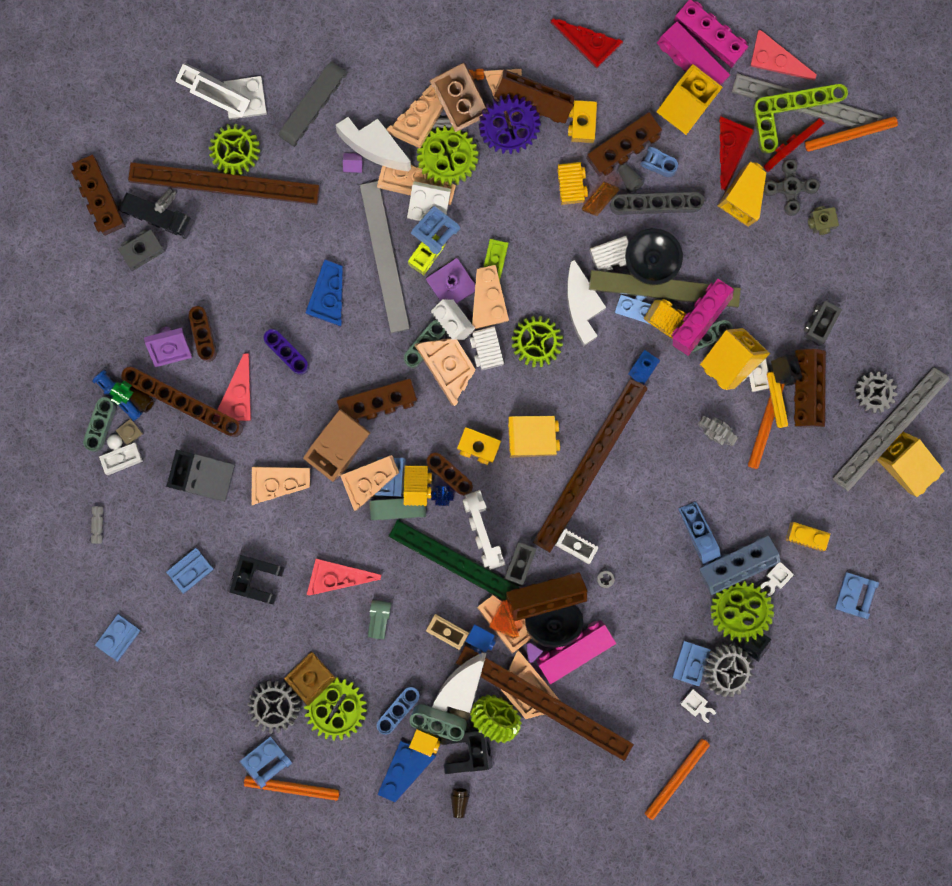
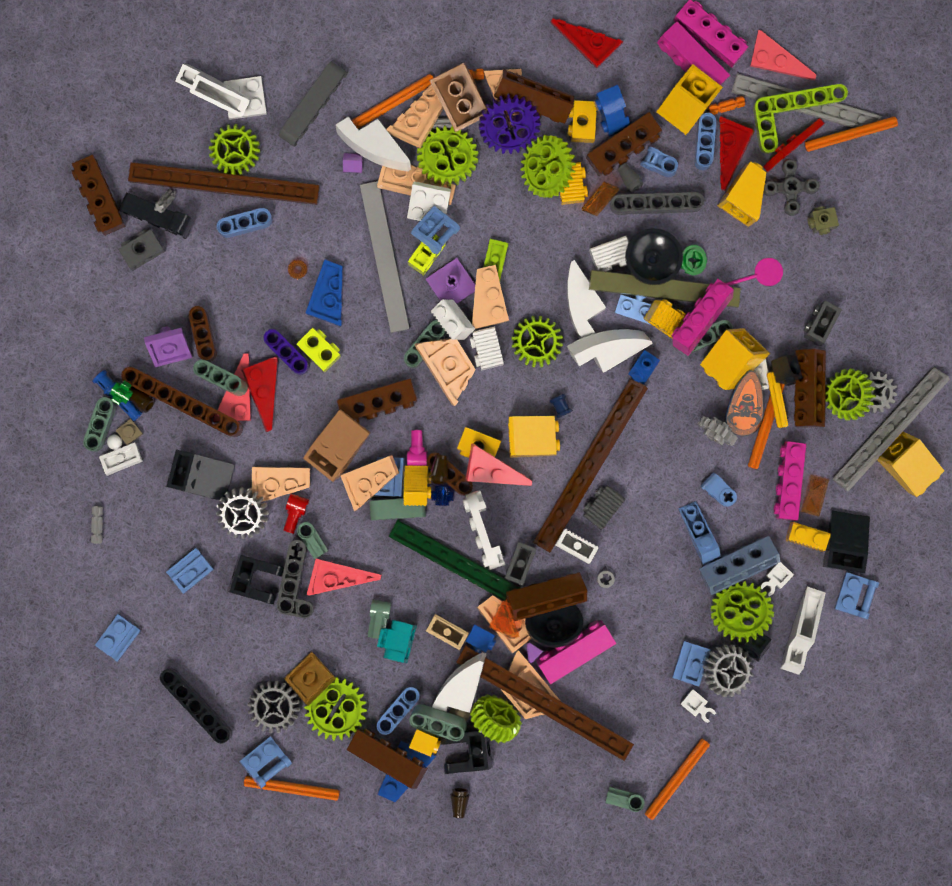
none -> black beam [160,668,232,744]
none -> sand green beam [193,359,248,396]
none -> light grey gear [216,487,269,539]
none -> medium blue beam [217,208,273,238]
none -> red wing [242,356,278,432]
none -> dark grey beam [277,540,314,618]
none -> red pin [283,493,309,534]
none -> clear orange plate [288,260,307,279]
none -> neon yellow brick [297,328,341,372]
none -> sand green piece [297,522,329,559]
none -> reddish brown brick [347,728,428,789]
none -> orange axle [351,74,433,129]
none -> teal piece [377,620,417,663]
none -> dark pink pin [407,430,427,466]
none -> dark brown cone [429,455,448,484]
none -> coral wing [466,444,532,486]
none -> lime gear [520,135,576,198]
none -> dark blue bush [549,394,573,418]
none -> white slope [567,329,653,373]
none -> dark grey brick [583,485,625,530]
none -> blue brick [594,85,630,136]
none -> sand green piece [605,786,645,812]
none -> green gear [681,245,707,276]
none -> medium blue beam [694,113,716,171]
none -> medium blue piece [700,472,737,507]
none -> orange axle [708,96,745,115]
none -> dark pink piece [725,258,783,286]
none -> shield [725,370,764,436]
none -> dark pink brick [774,441,806,521]
none -> white slope [781,586,826,675]
none -> clear orange slope [801,475,829,517]
none -> black slope [823,510,870,574]
none -> lime gear [825,368,876,421]

